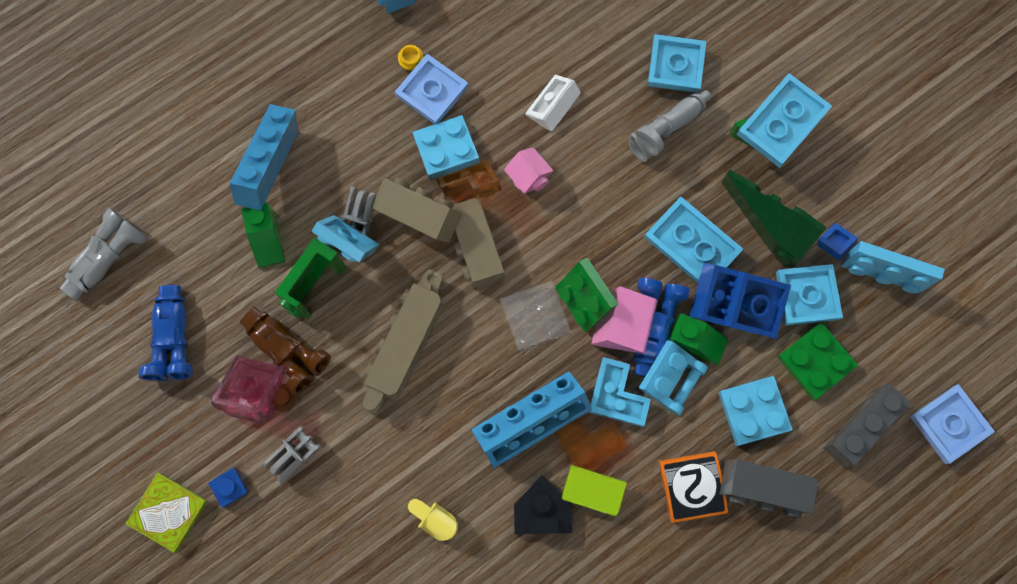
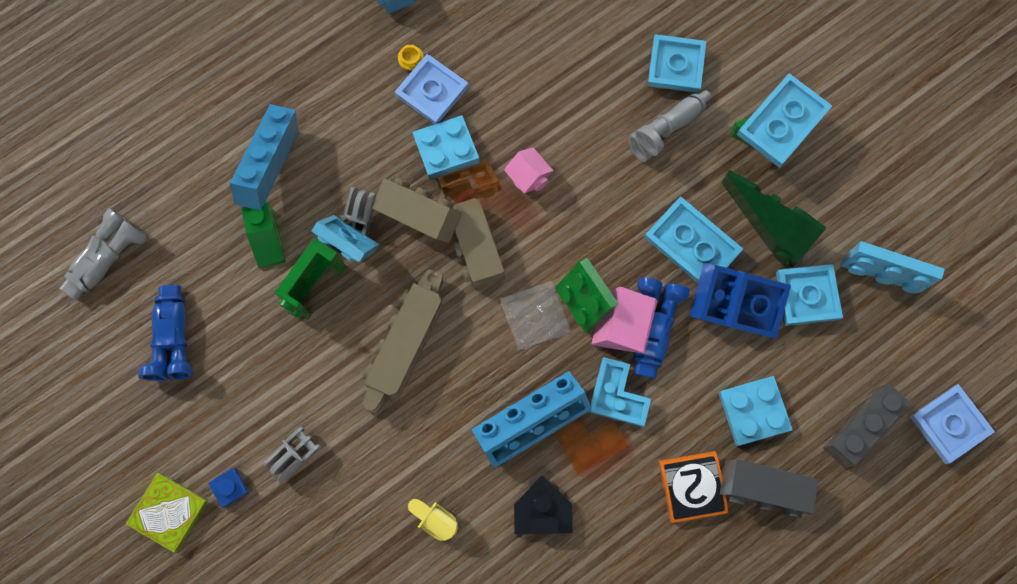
clear pink slope [210,355,287,423] -> none
reddish brown piece [240,307,331,395] -> none
reddish brown plate [268,384,297,412] -> none
white slope [525,74,581,131] -> none
lime slope [562,465,627,516] -> none
medium azure plate [639,340,708,416] -> none
green slope [669,313,728,366] -> none
green plate [777,322,859,401] -> none
blue plate [817,223,858,260] -> none

